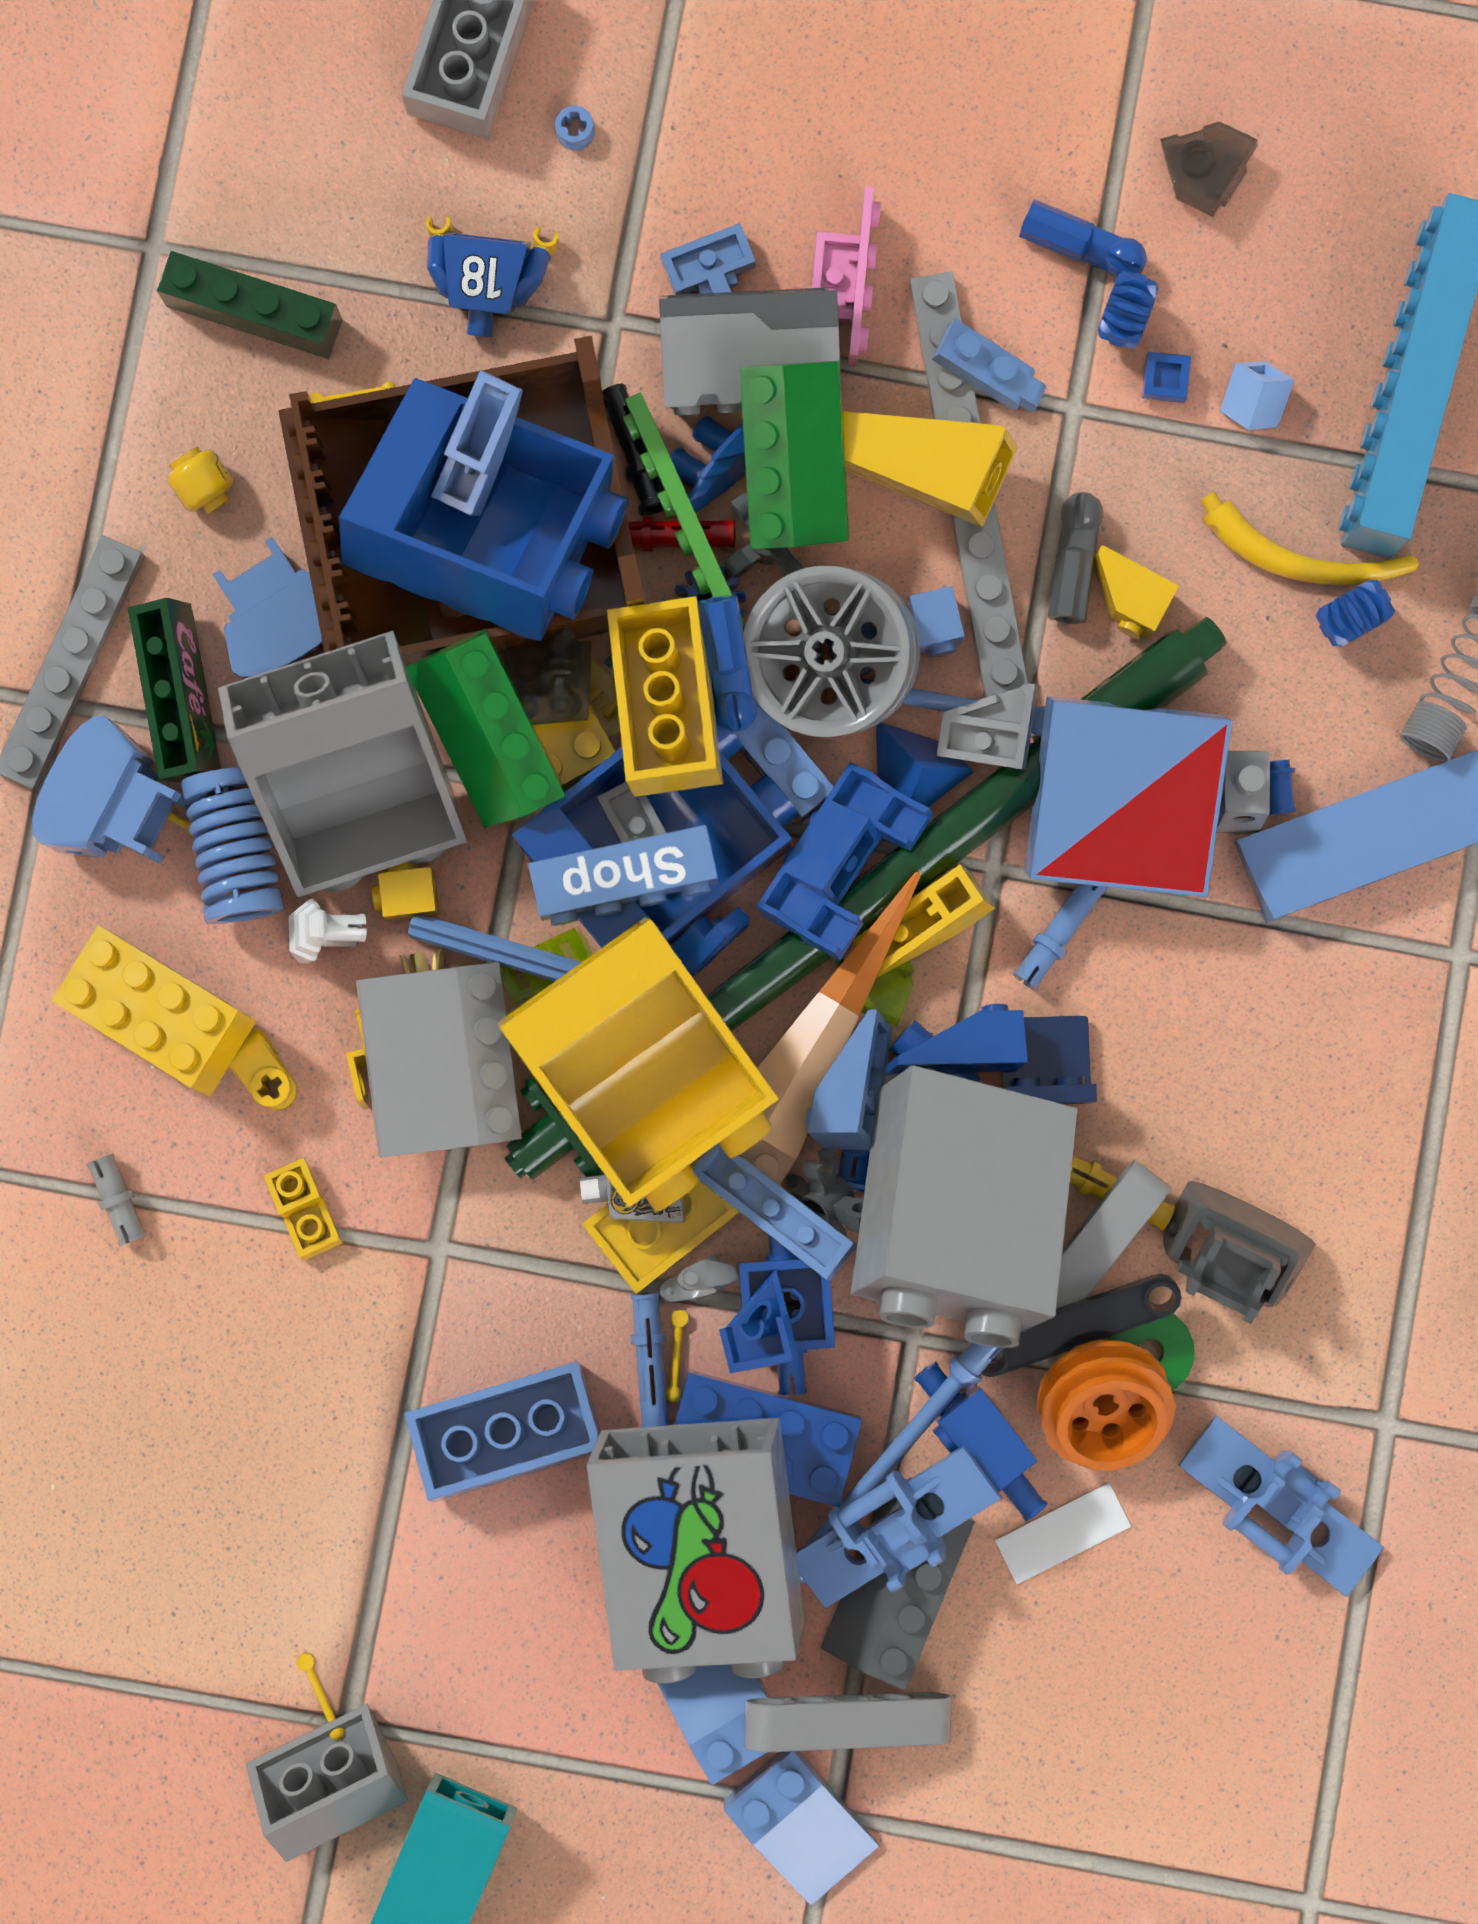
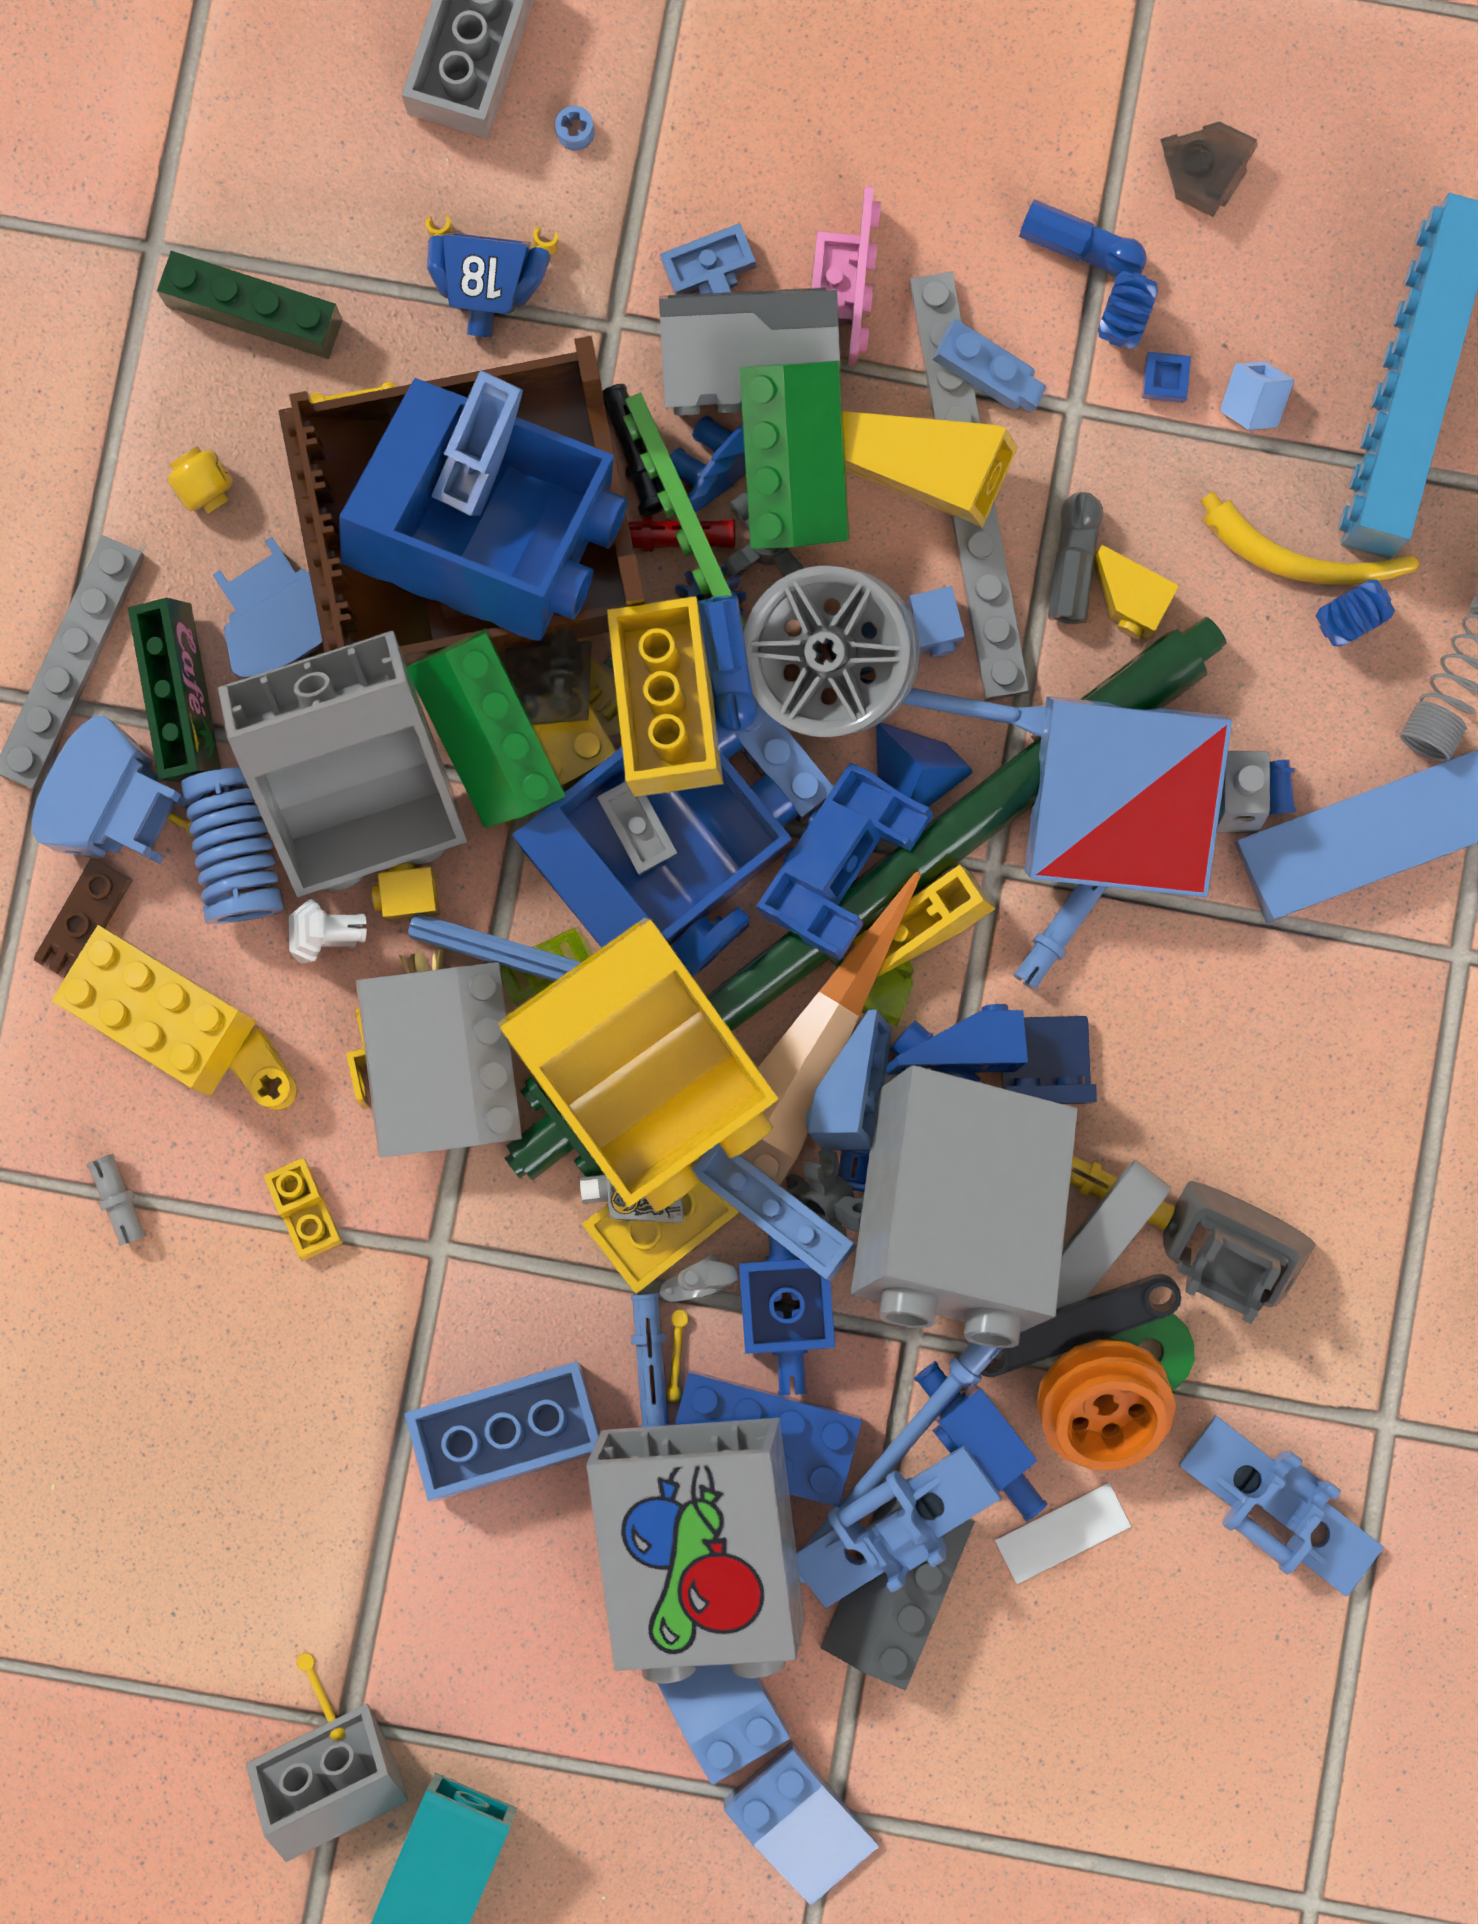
medium blue brick [528,825,718,926] -> none
blue slope [719,1269,799,1373] -> none
light grey beam [744,1692,952,1752] -> none
light grey wing [937,683,1039,769] -> none
none -> reddish brown hinge [34,857,133,978]

